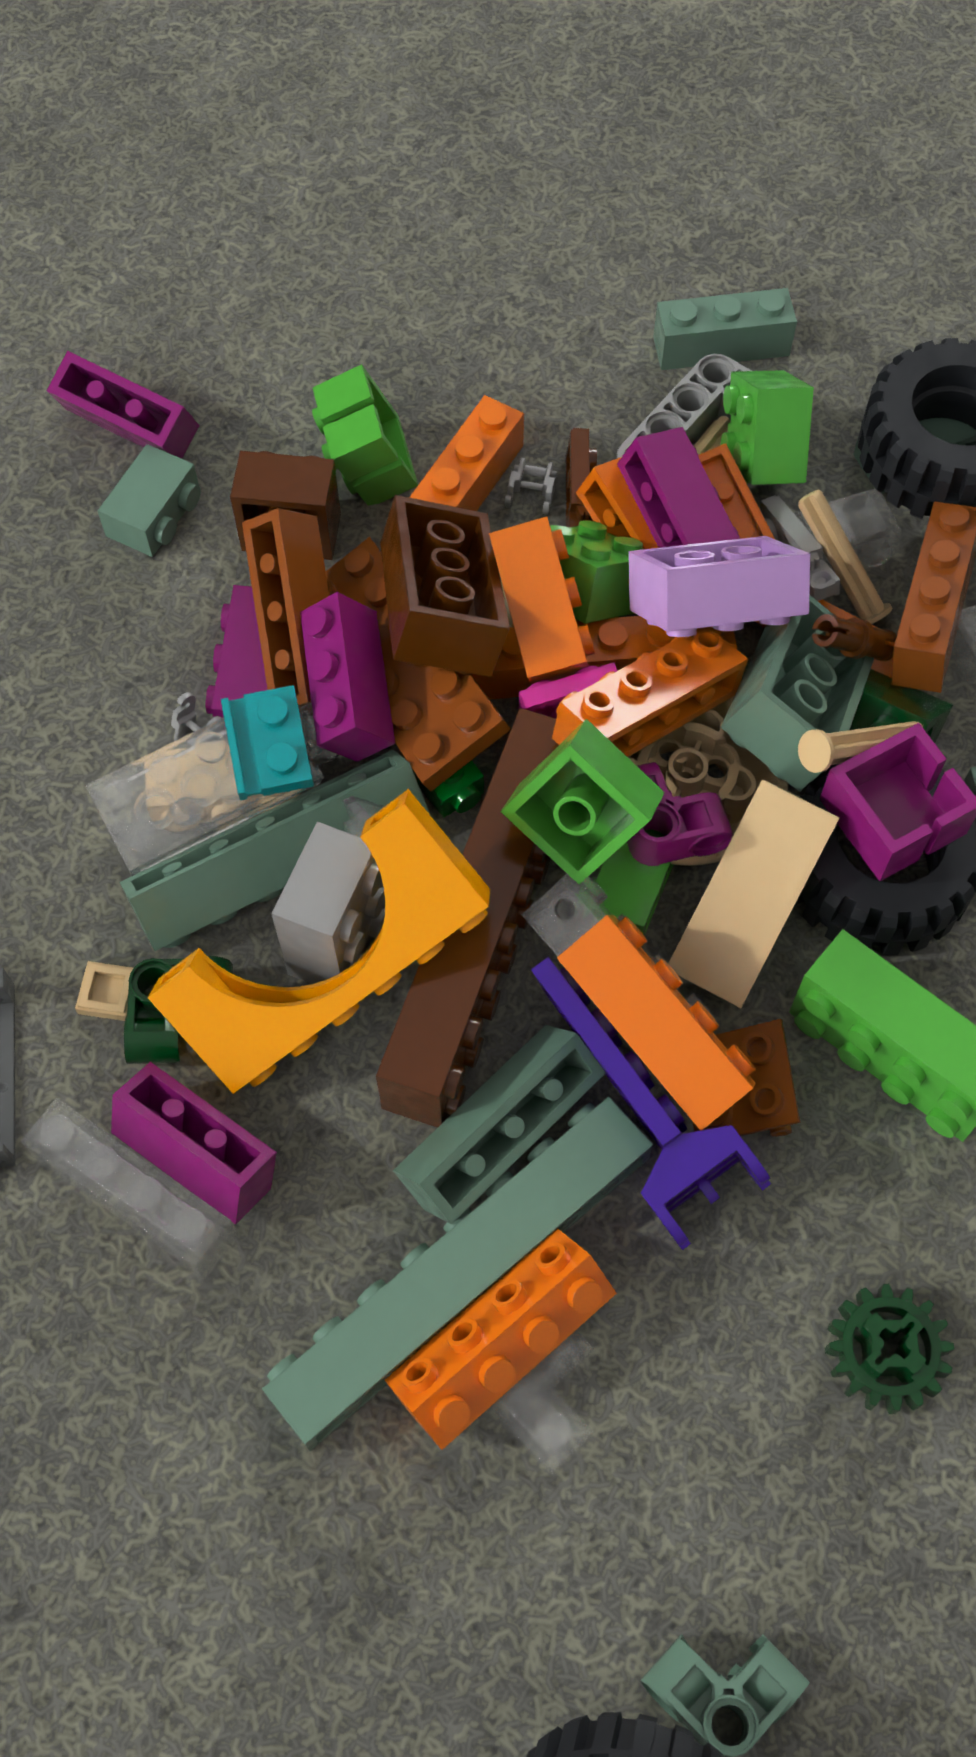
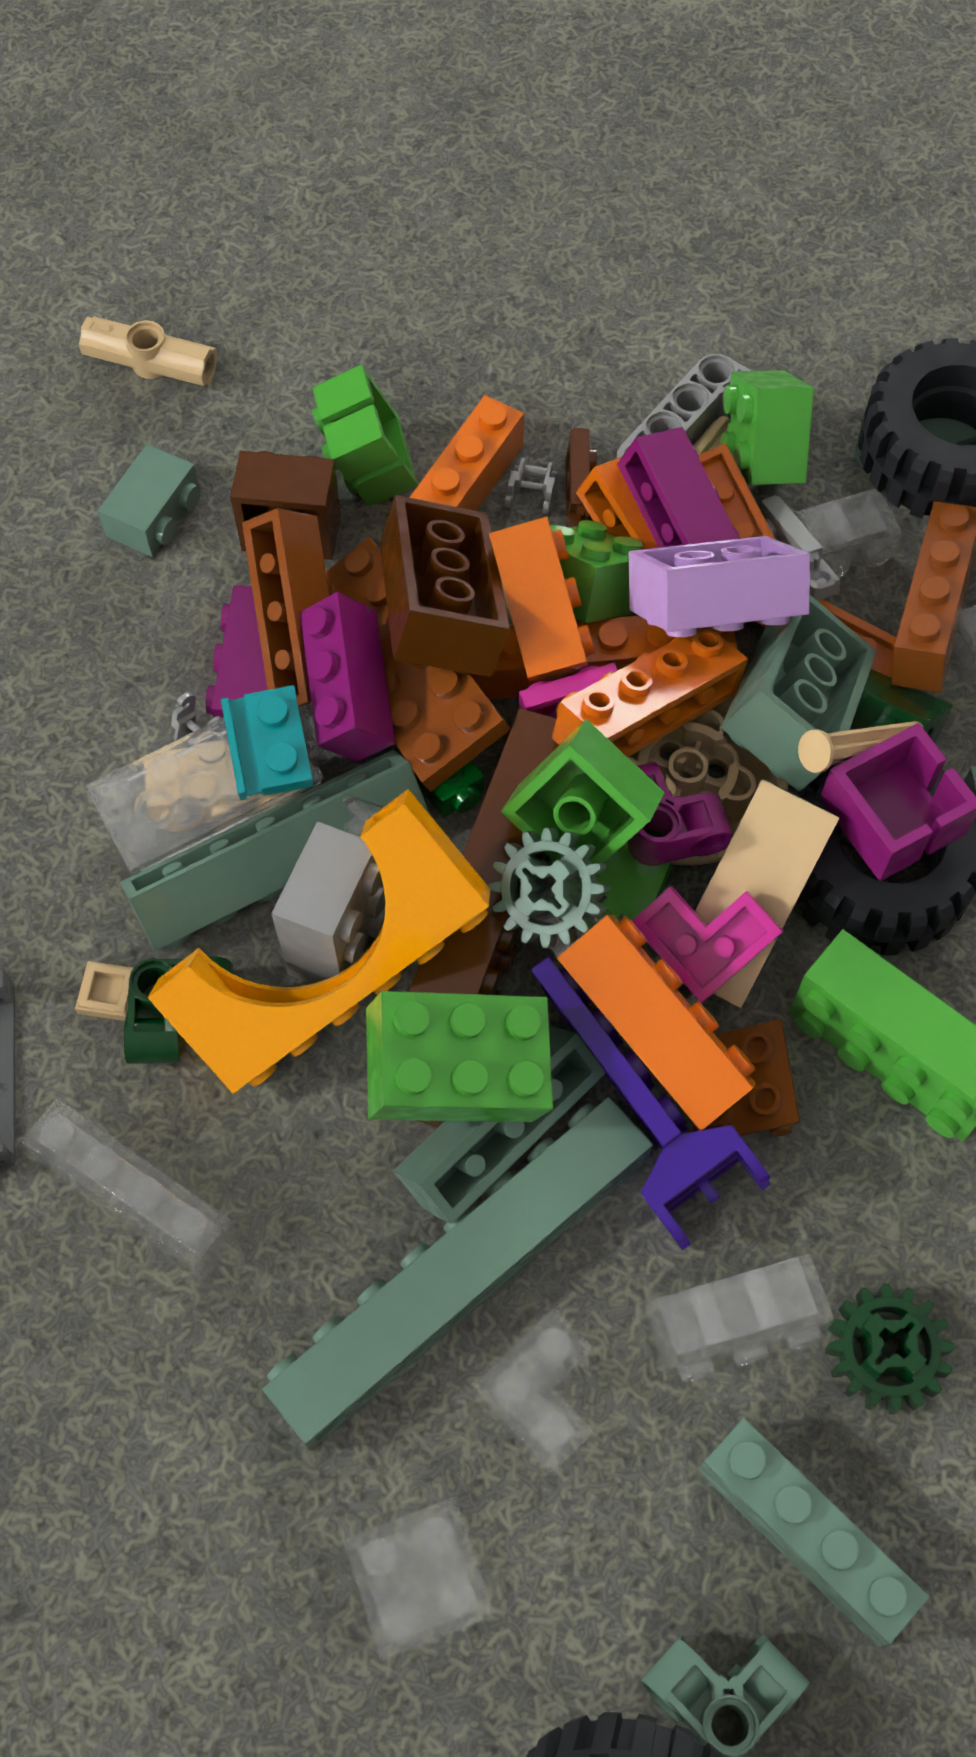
magenta brick [46,351,200,459] -> none
magenta brick [111,1062,277,1225] -> none
orange brick [384,1228,617,1450] -> none
sand green brick [653,288,797,370] -> none
tan axle [799,490,893,624] -> none
reddish brown pin [812,614,897,661] -> none
none -> tan piece [79,316,218,386]
none -> clear plate [343,1497,495,1662]
none -> bright green brick [366,991,553,1122]
none -> sand green gear [489,828,610,948]
none -> dark pink plate [632,887,784,1003]
none -> clear brick [644,1253,834,1383]
none -> sand green brick [697,1417,929,1647]

